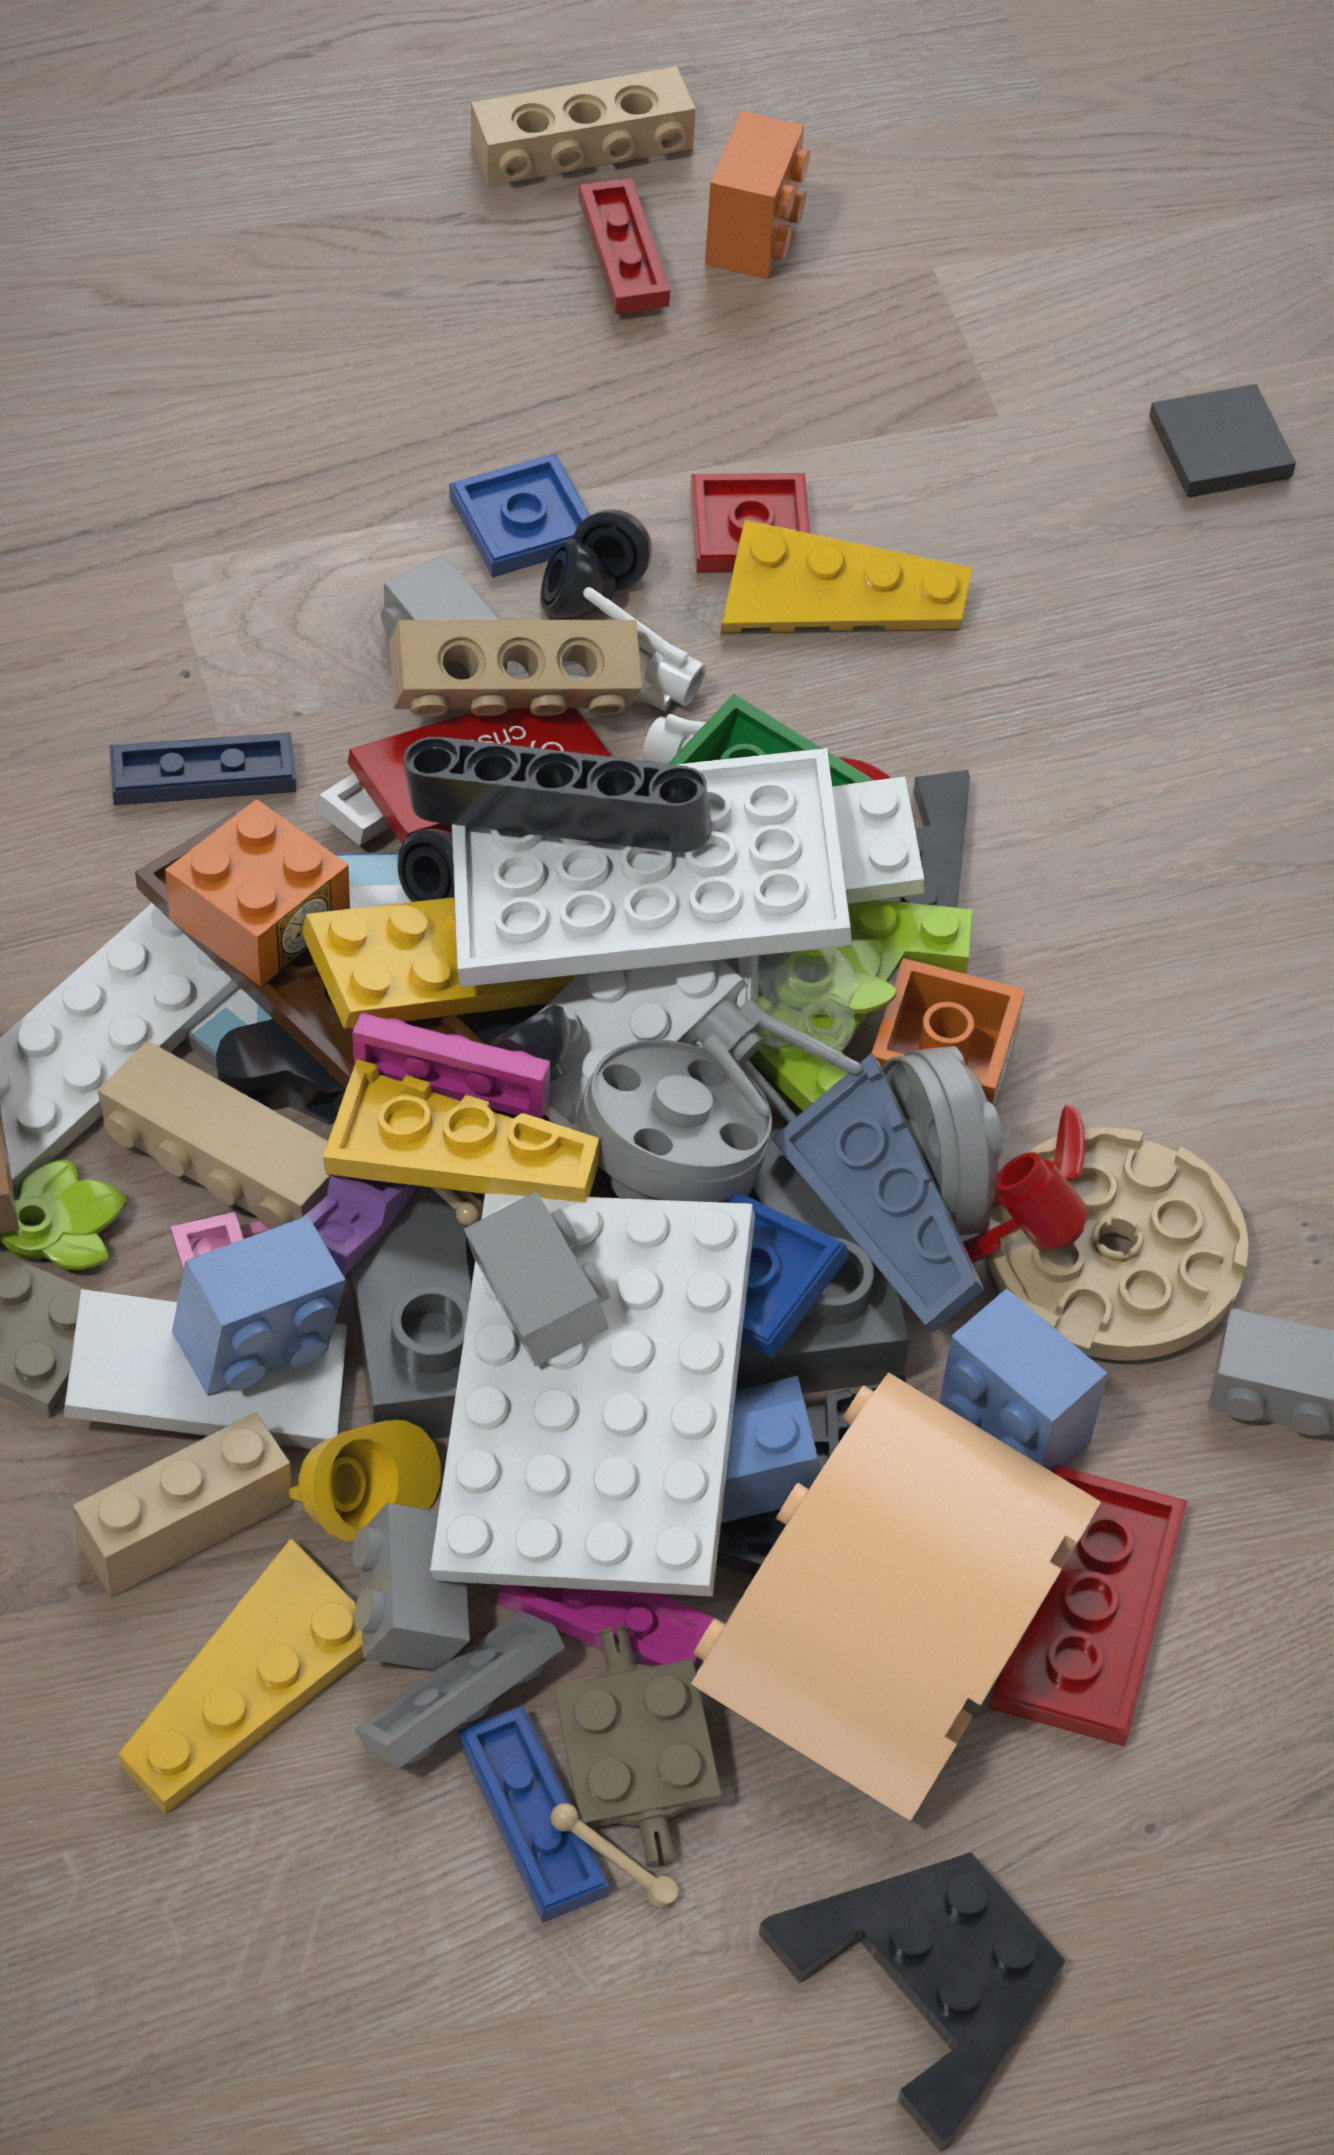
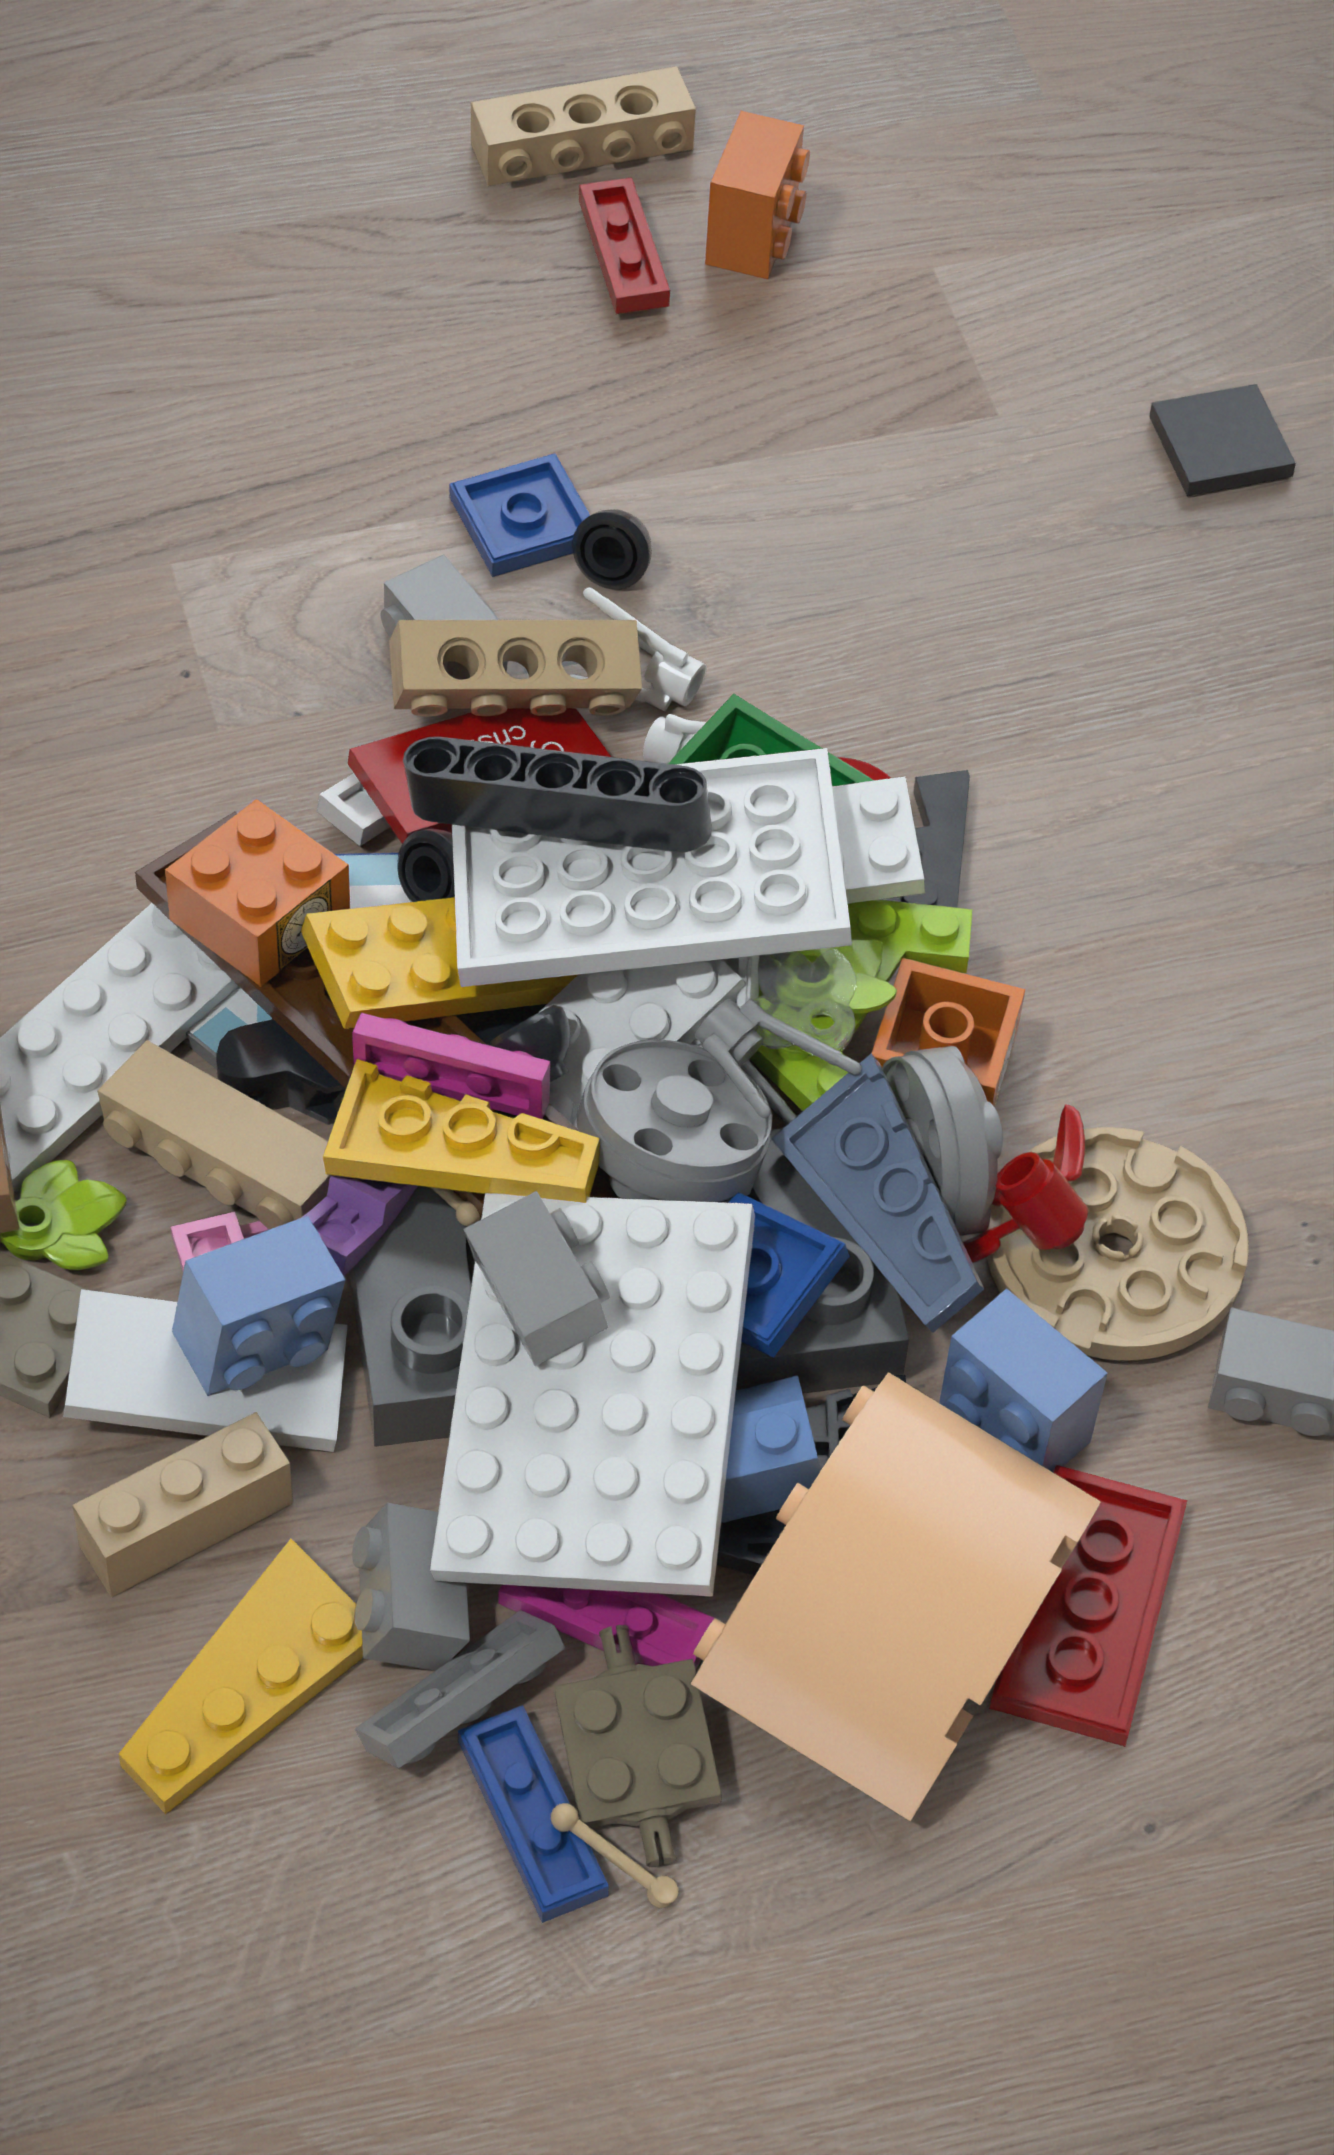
dark blue tile [109,732,296,806] -> none
yellow piece [288,1420,441,1542] -> none
black brick [540,538,616,619] -> none
tile [690,473,811,573] -> none
yellow wing [720,520,972,633] -> none
black wing [759,1852,1065,2152] -> none

